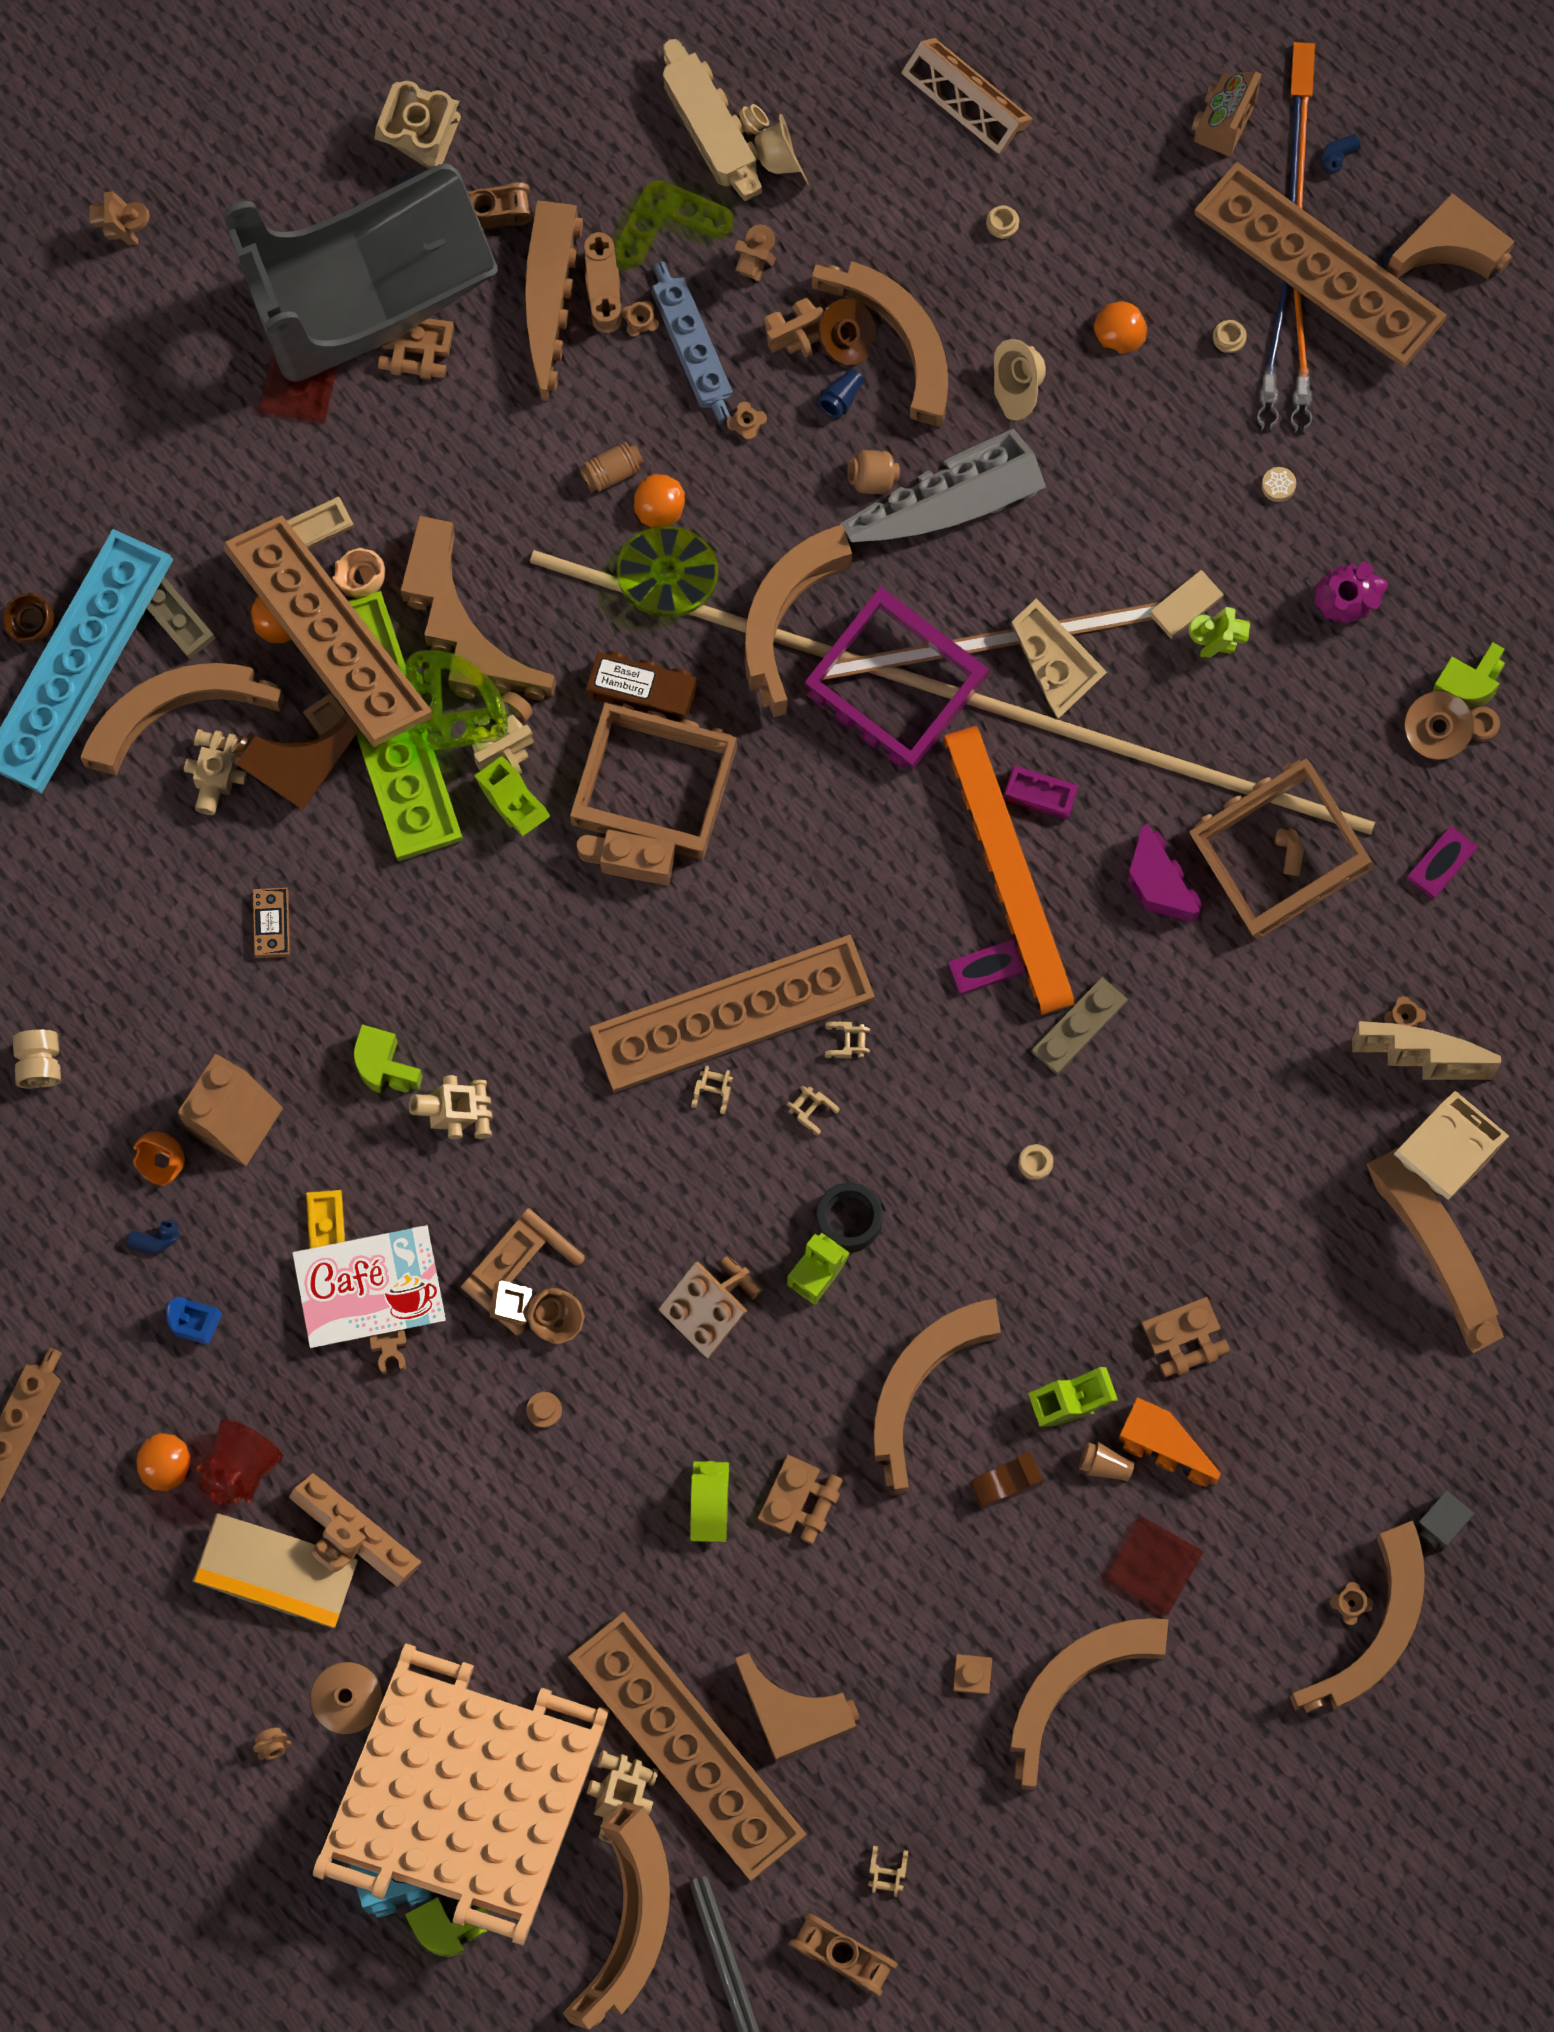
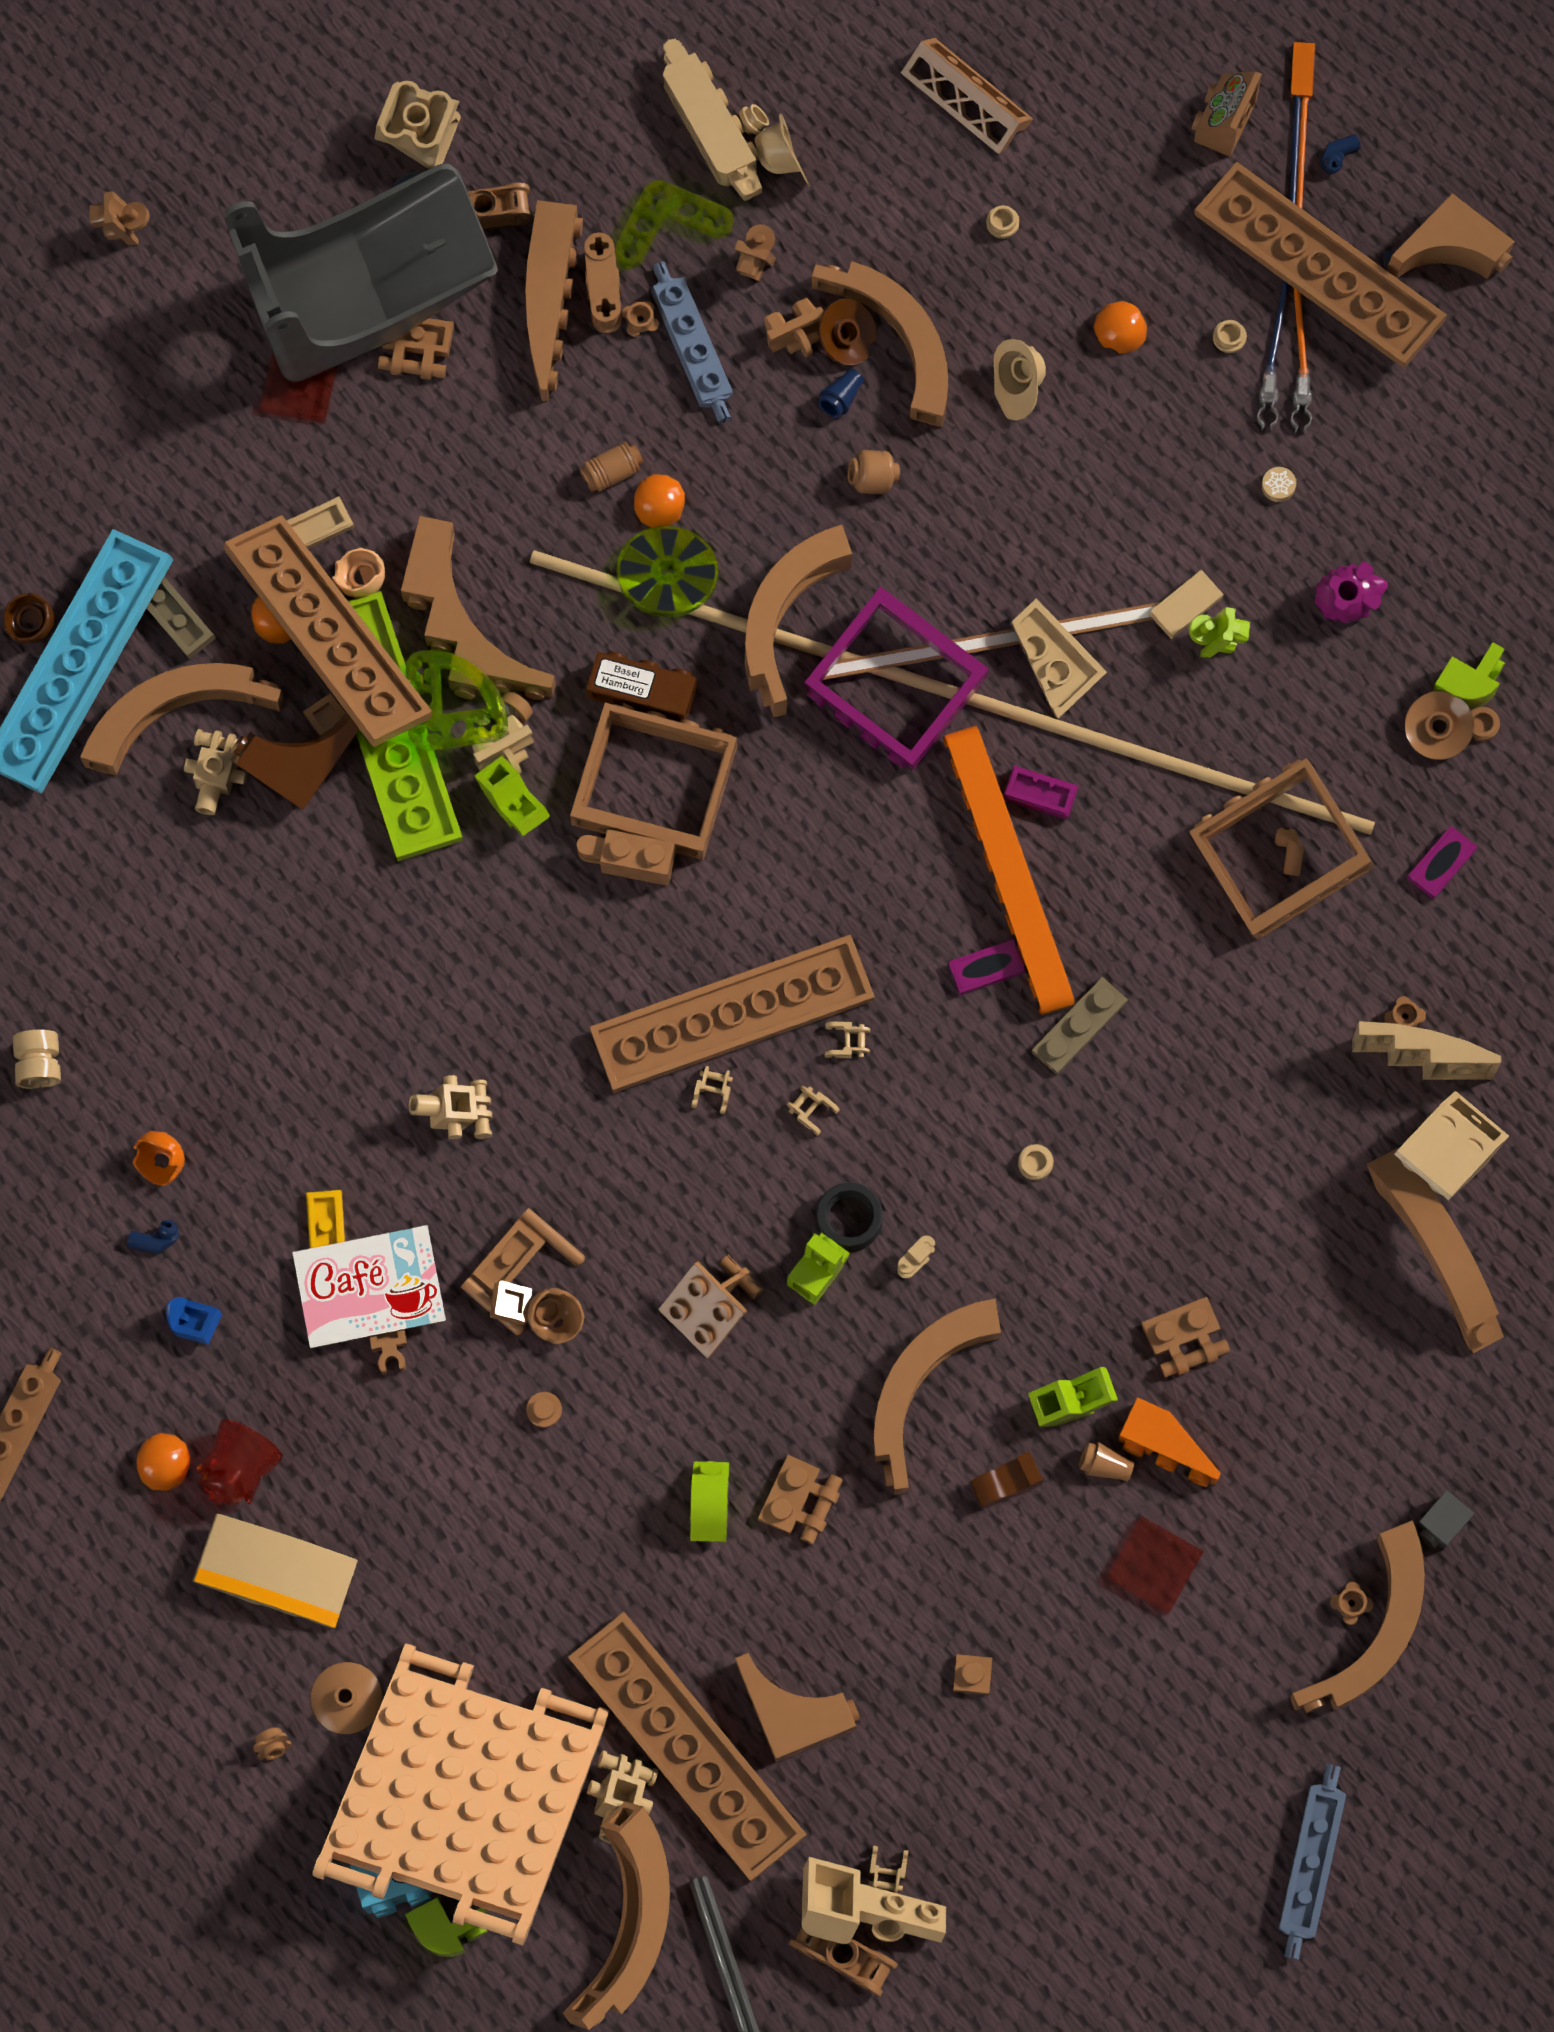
medium nougat slope [178,1053,283,1166] -> none
tile [253,888,290,958] -> none
medium nougat plate [289,1473,421,1587] -> none
lime brick [354,1025,423,1093] -> none
medium nougat plate [727,402,767,440] -> none
light grey wedge [840,429,1046,542] -> none
medium nougat arch [1010,1618,1168,1790] -> none
magenta slope [1128,824,1202,922] -> none
none -> tan plate [802,1857,946,1944]
none -> tan piece [898,1236,935,1279]
none -> sand blue plate [1278,1764,1346,1960]

